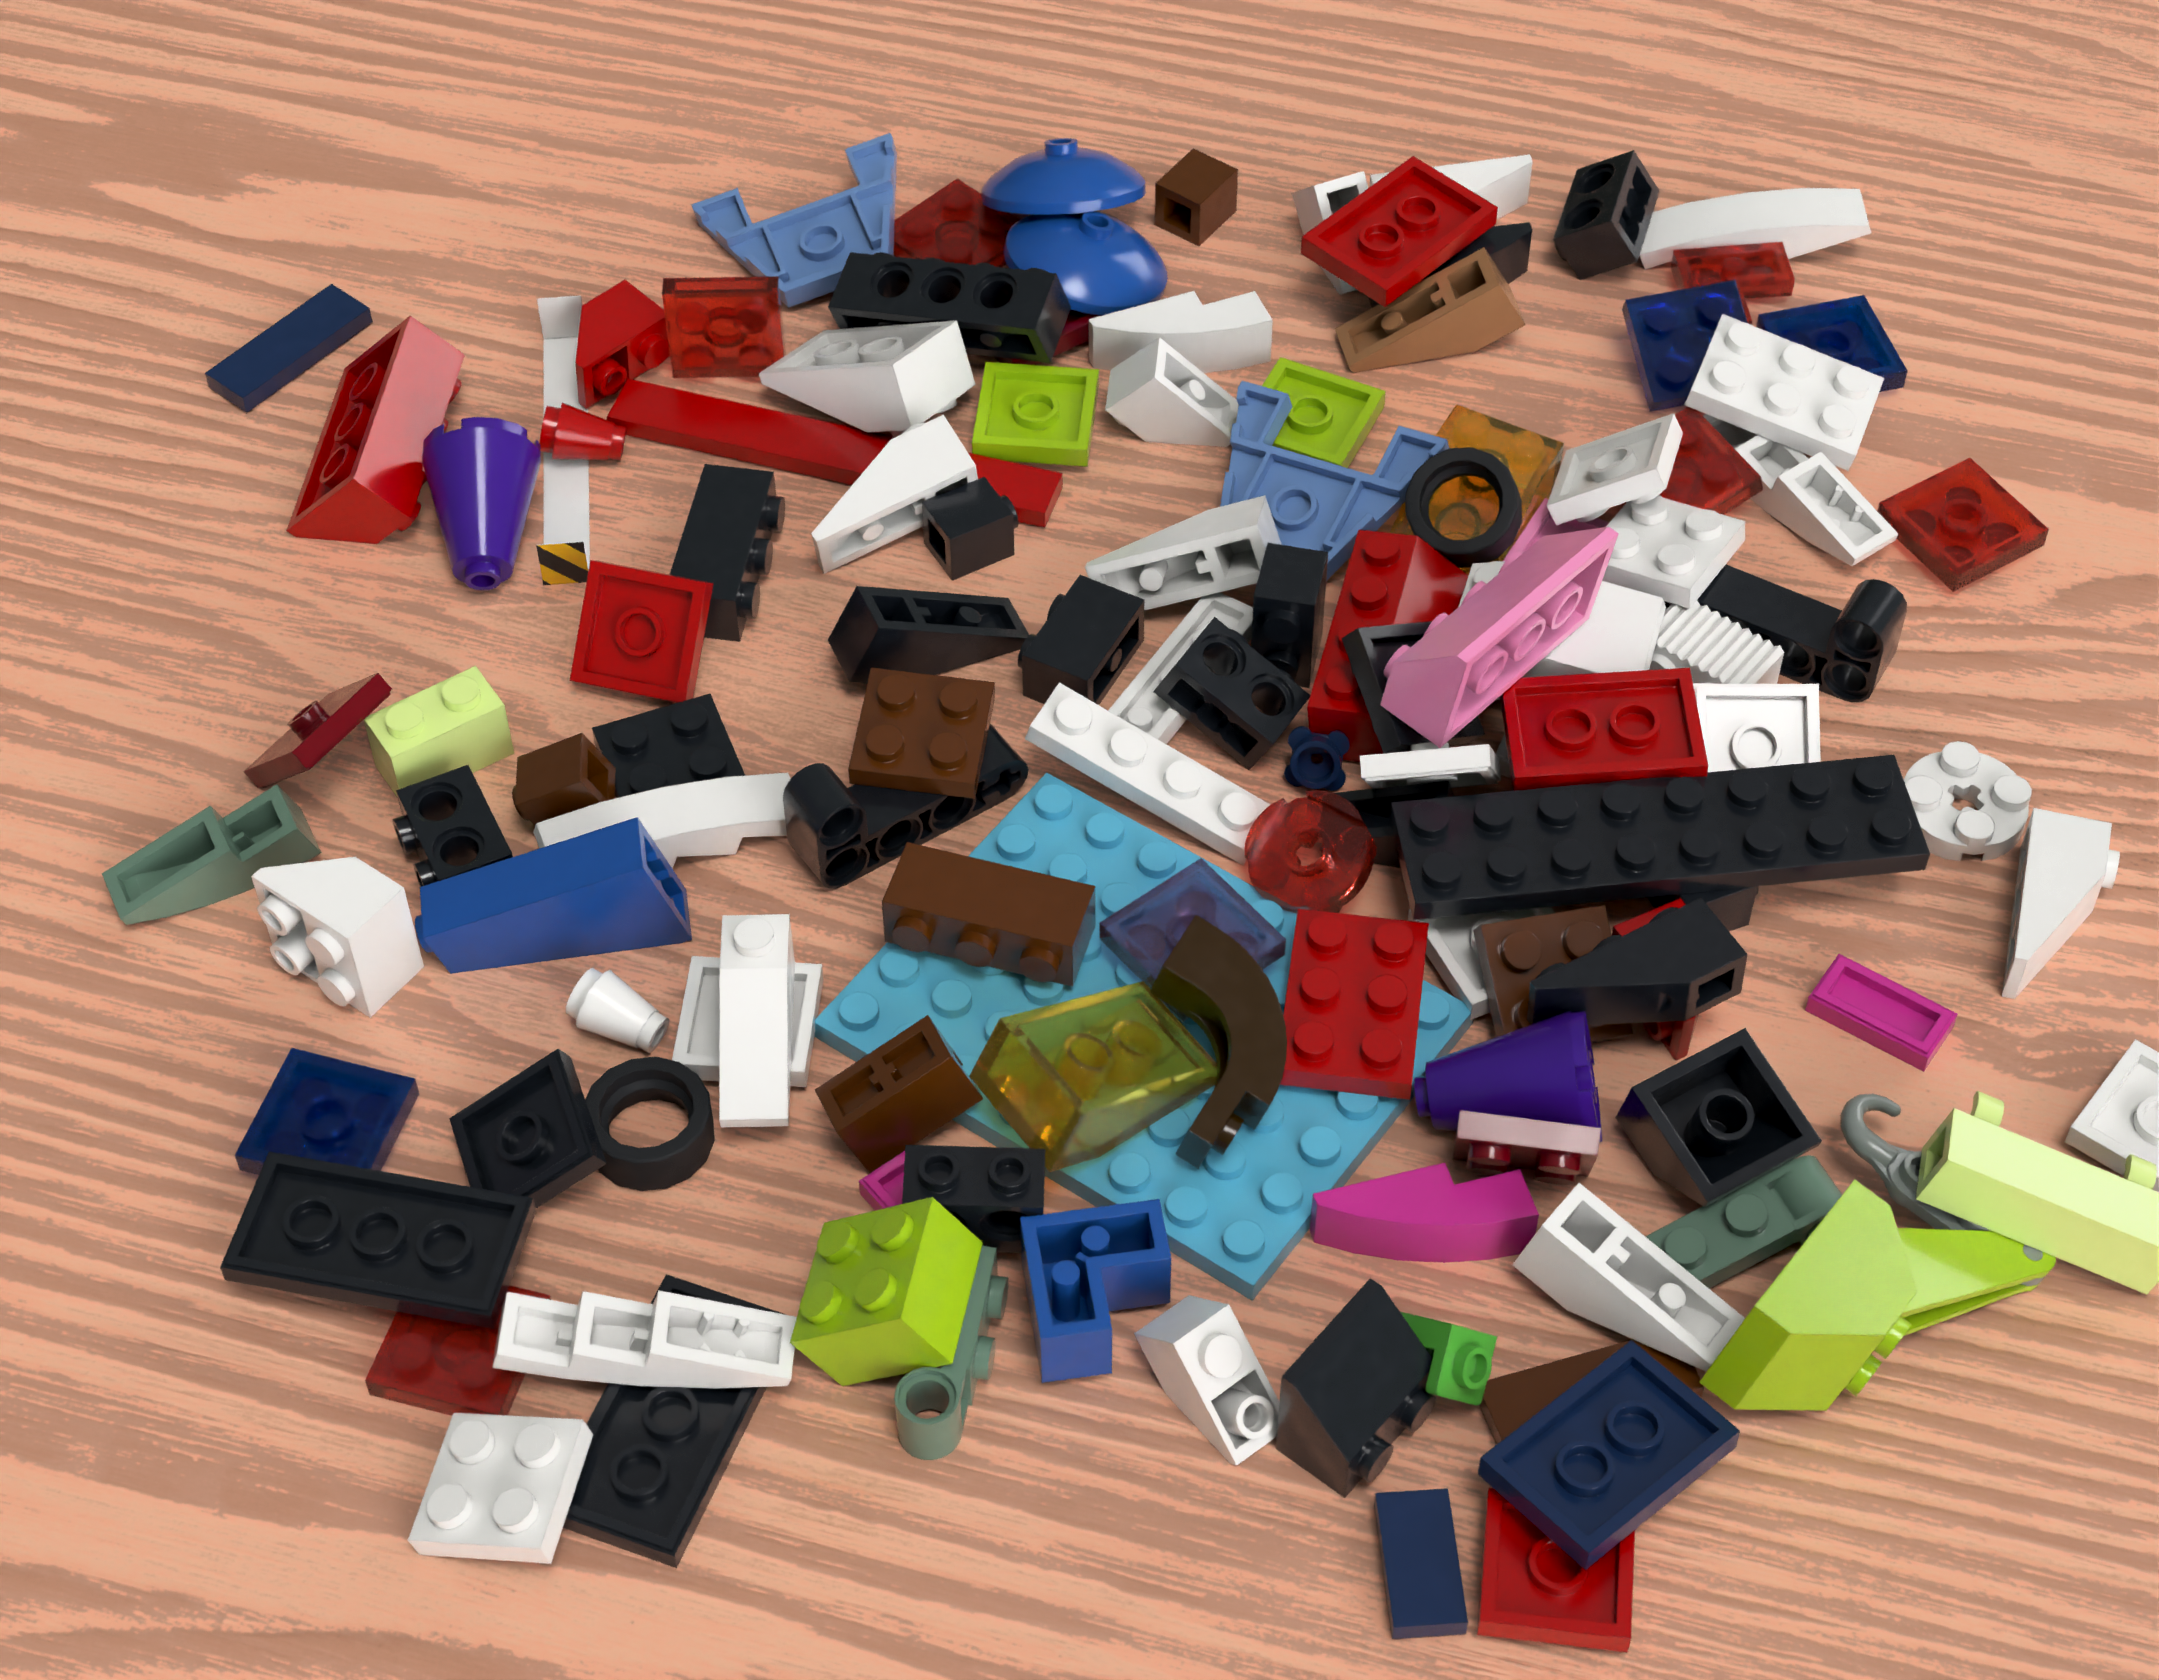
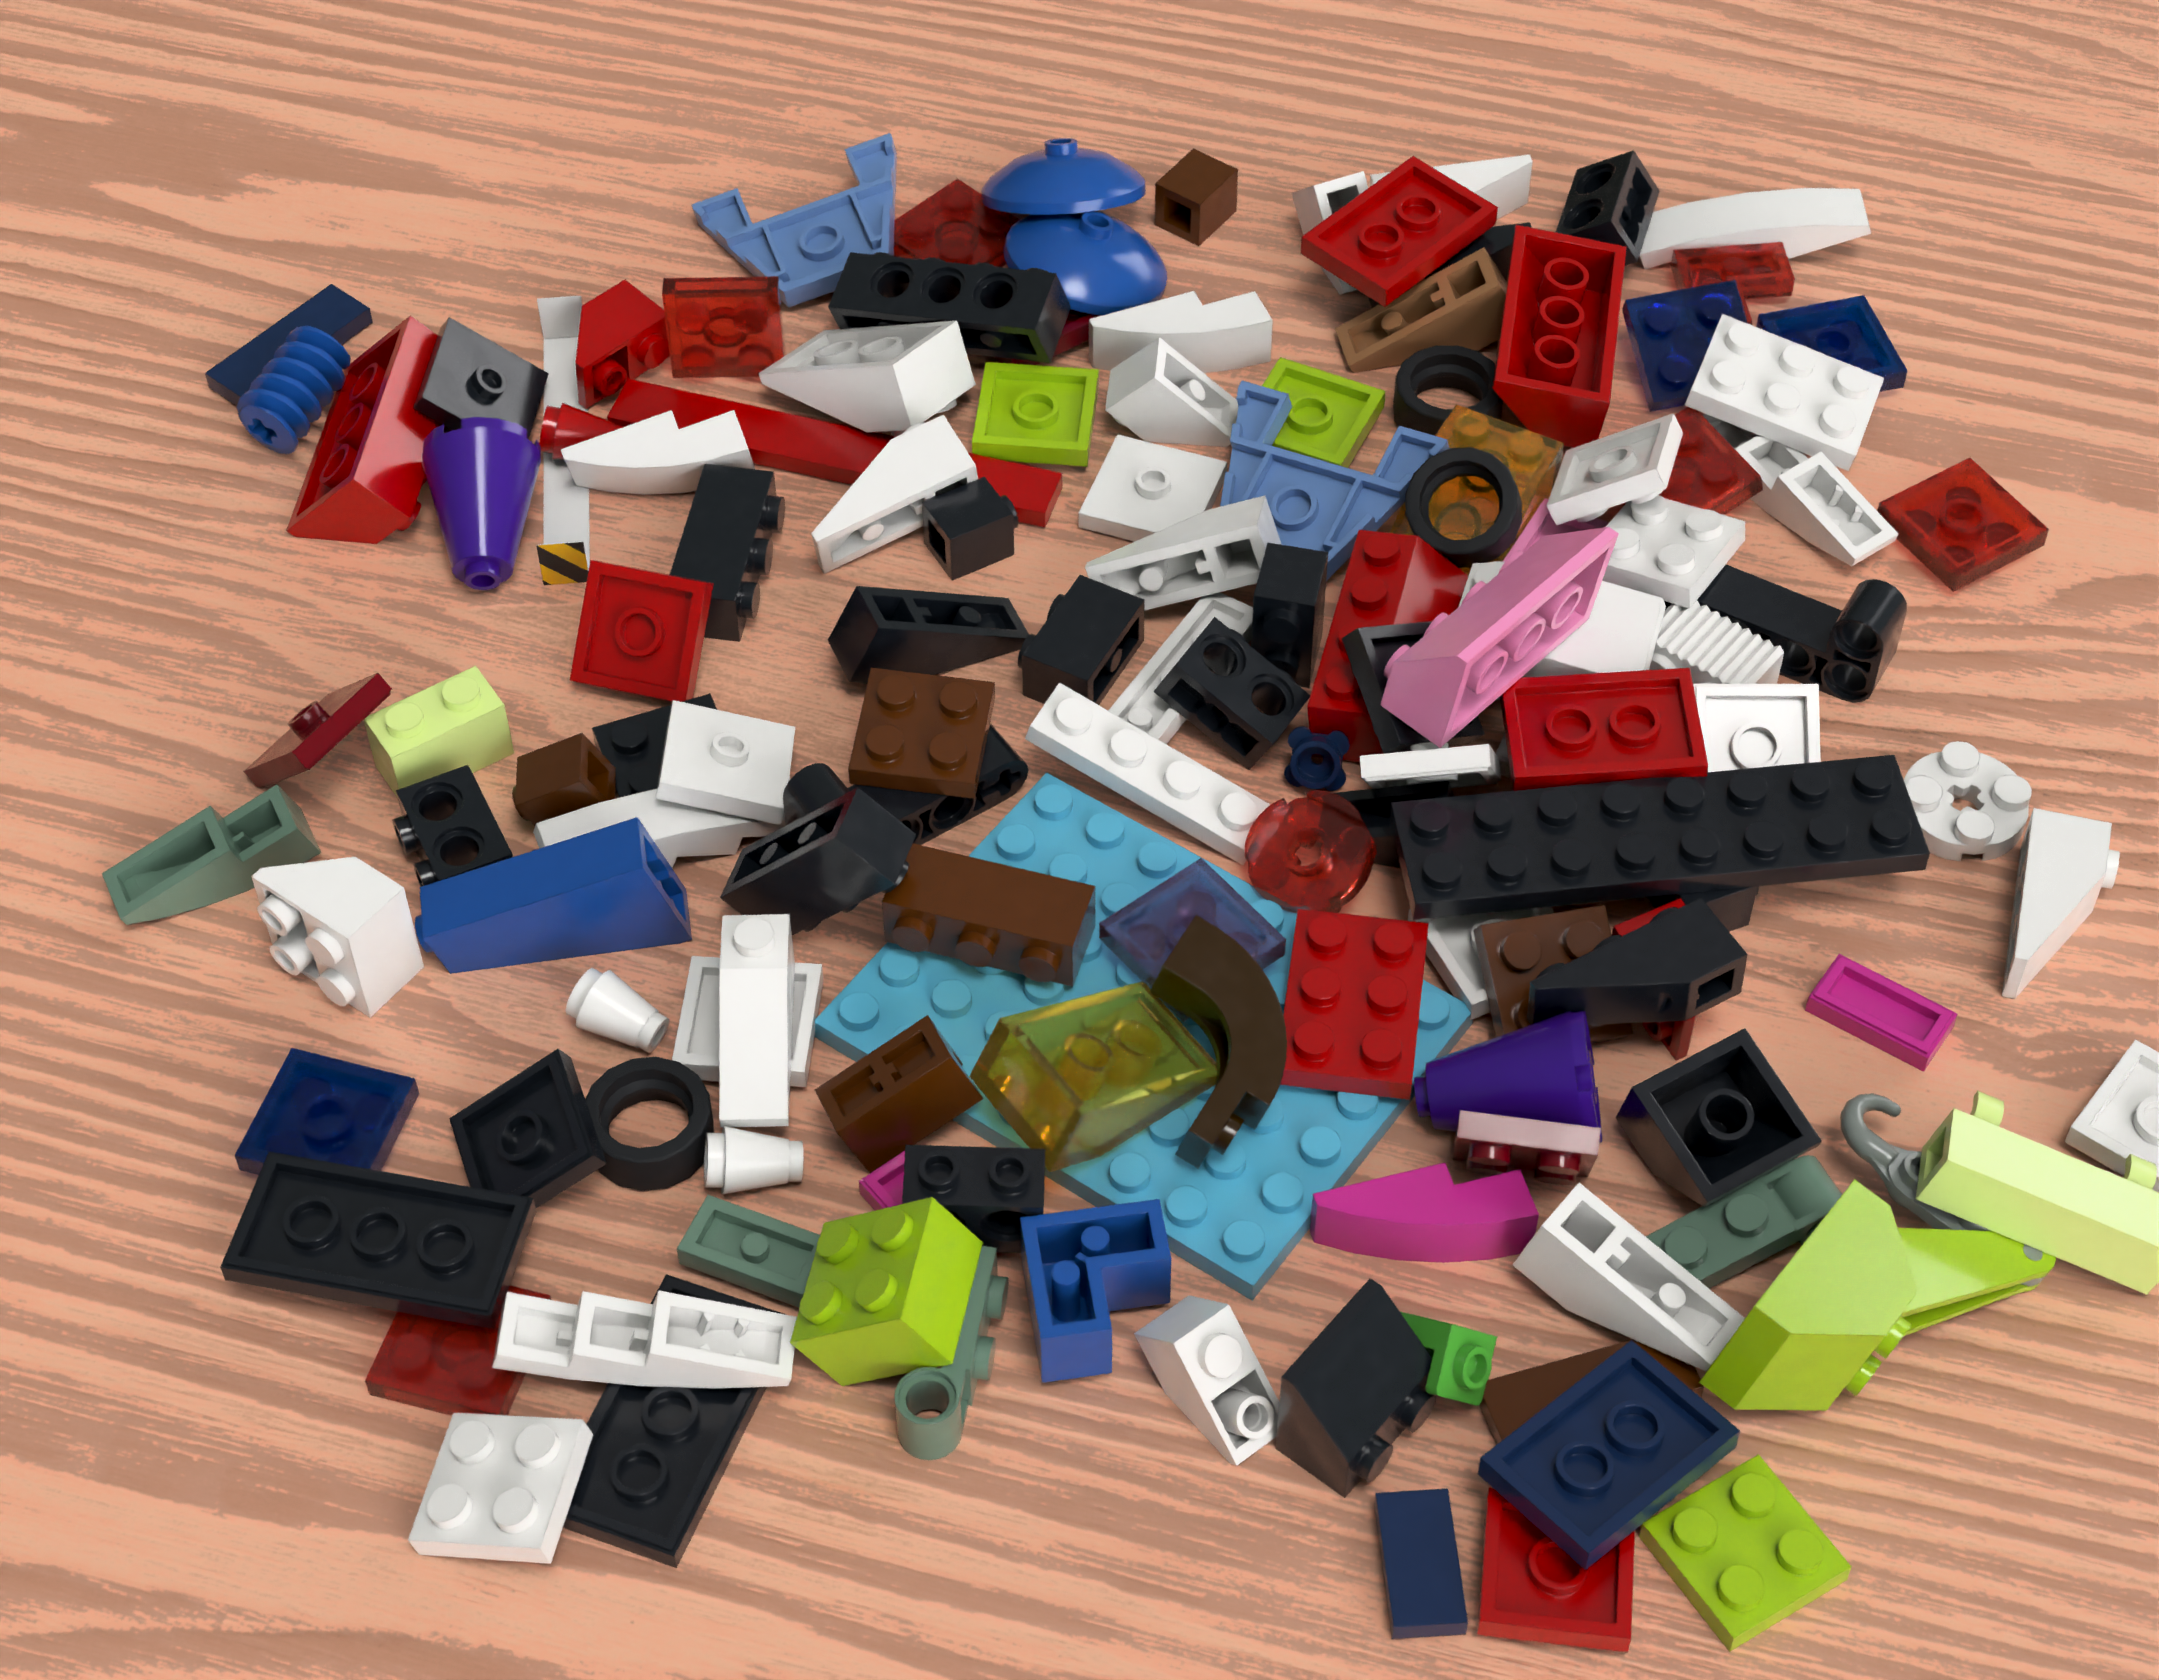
none -> blue piece [237,326,351,454]
none -> plate [413,317,549,439]
none -> white slope [561,410,756,495]
none -> white plate [656,700,795,825]
none -> sand green plate [677,1195,820,1308]
none -> white cone [704,1126,804,1195]
none -> black brick [720,788,916,935]
none -> white plate [1078,434,1227,542]
none -> black tyre [1393,345,1503,448]
none -> red slope [1493,225,1627,448]
none -> lime plate [1639,1454,1852,1652]

